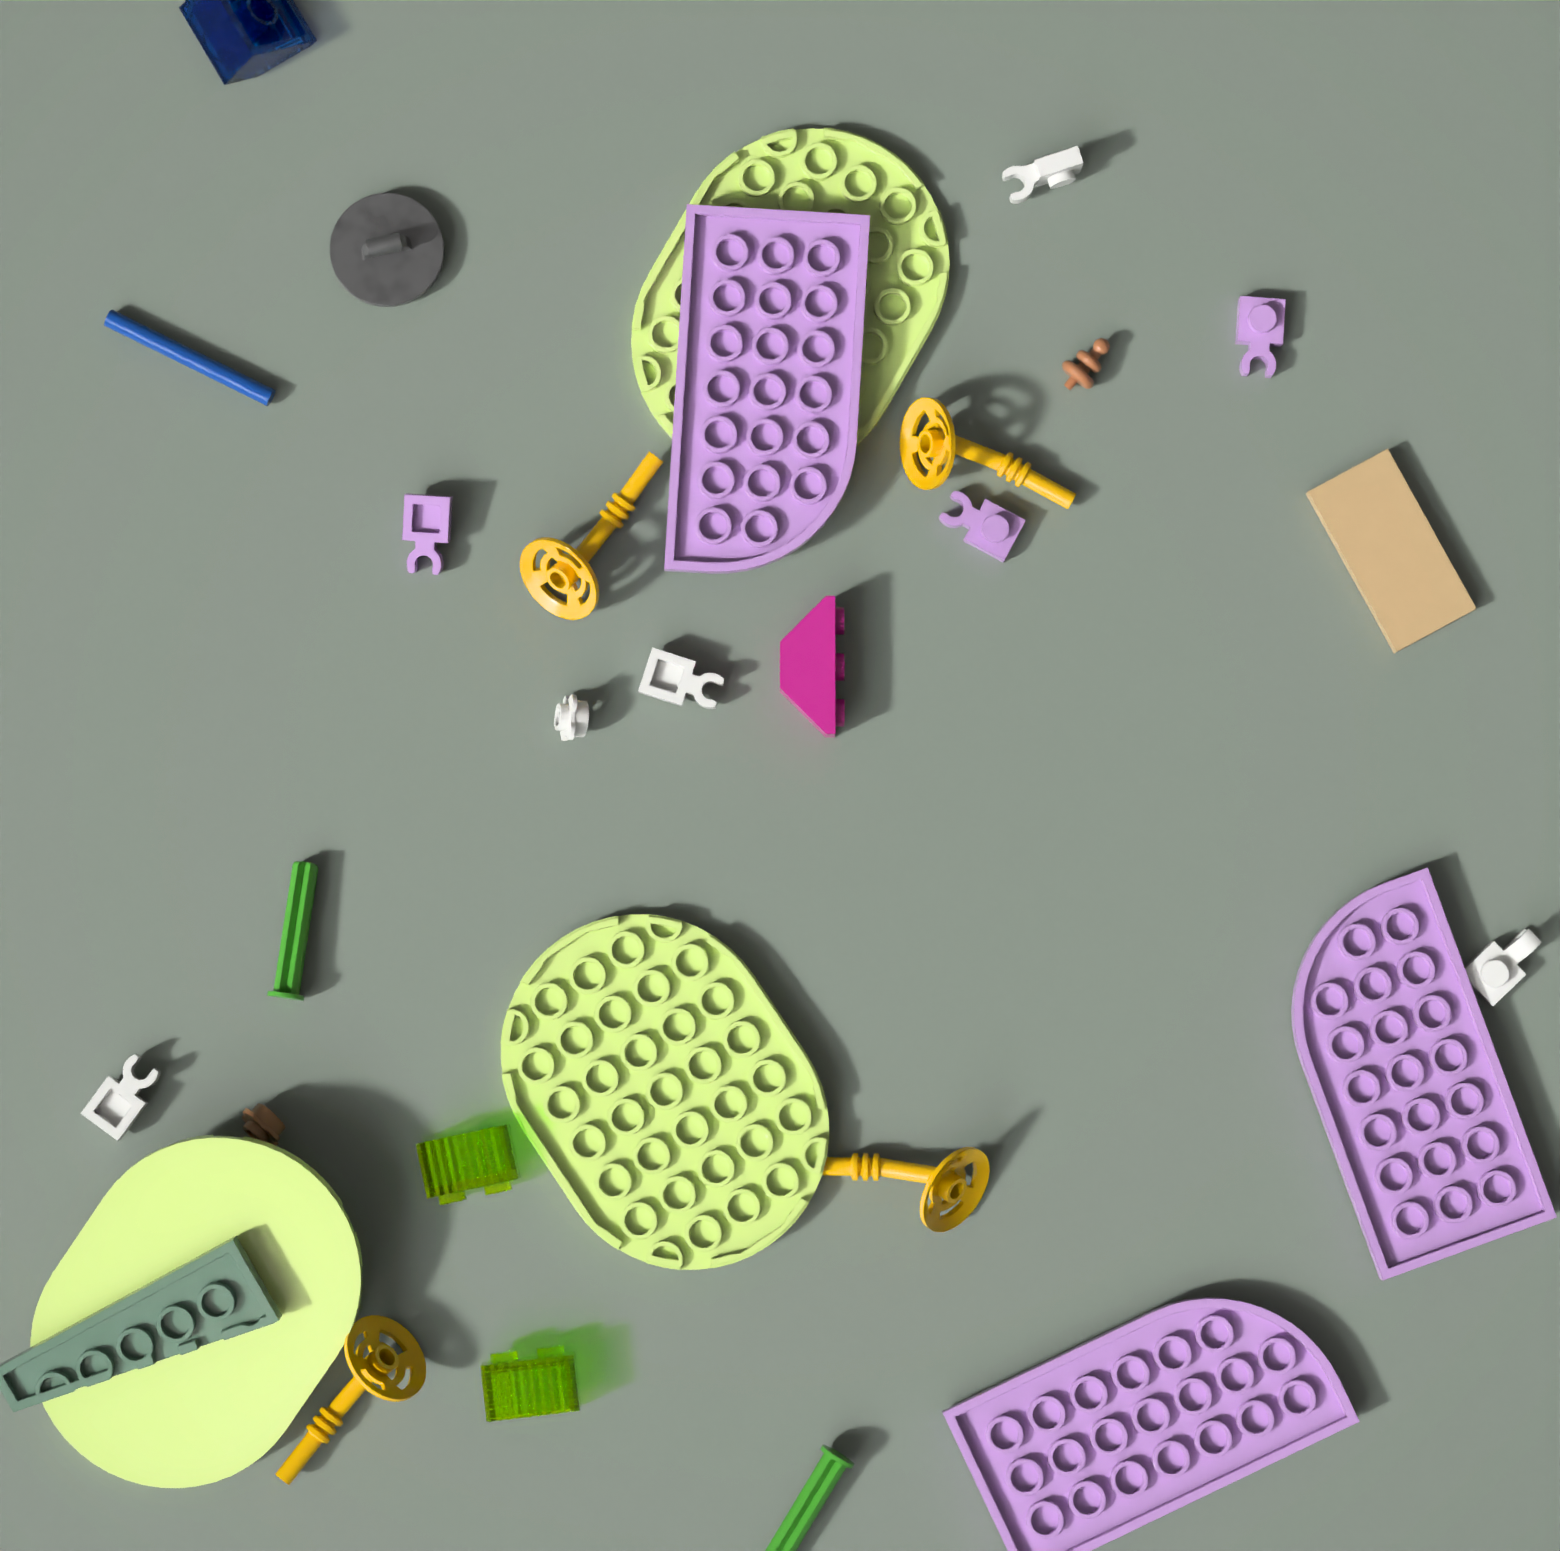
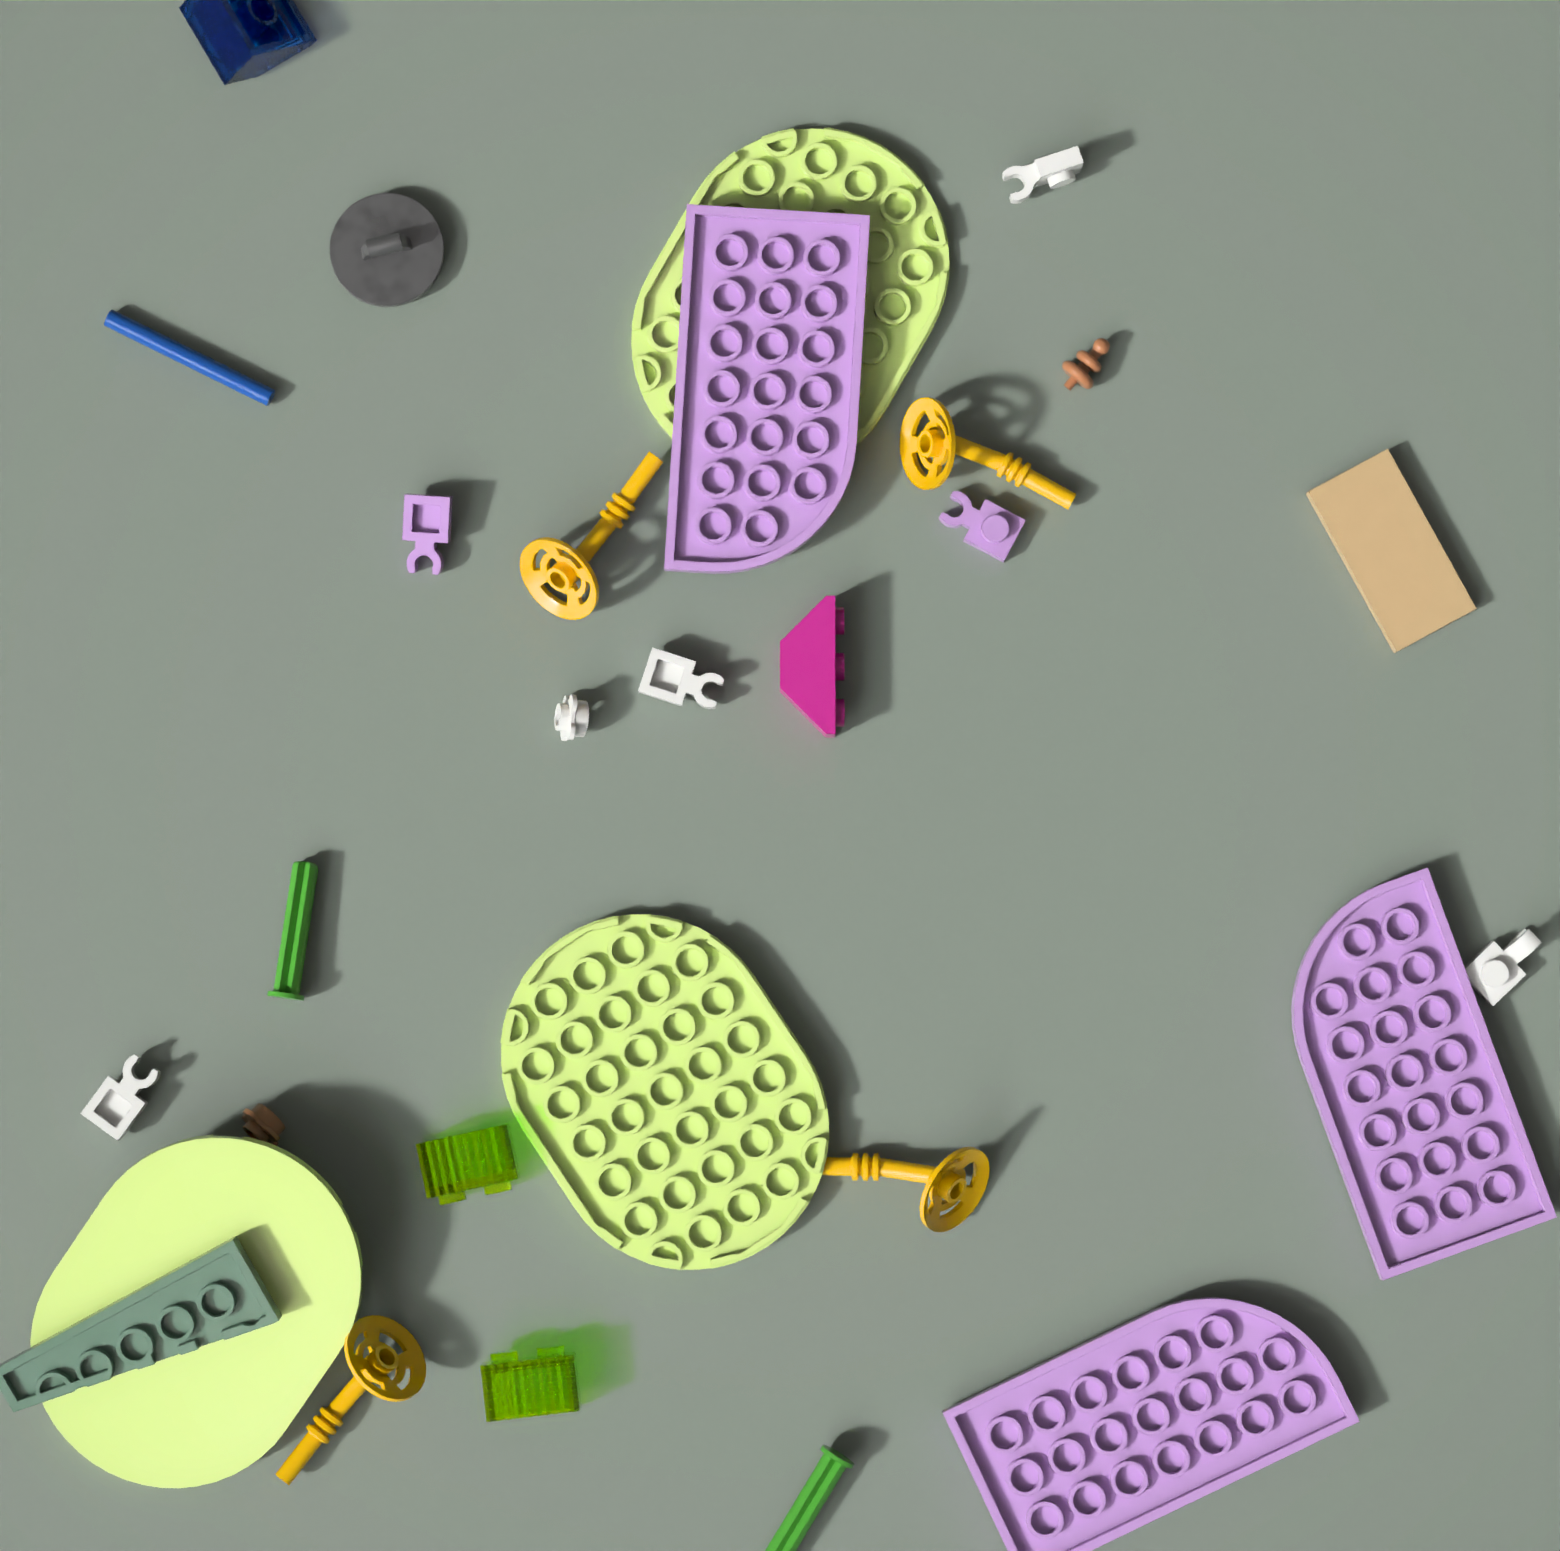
lavender plate [1235,296,1286,378] -> none

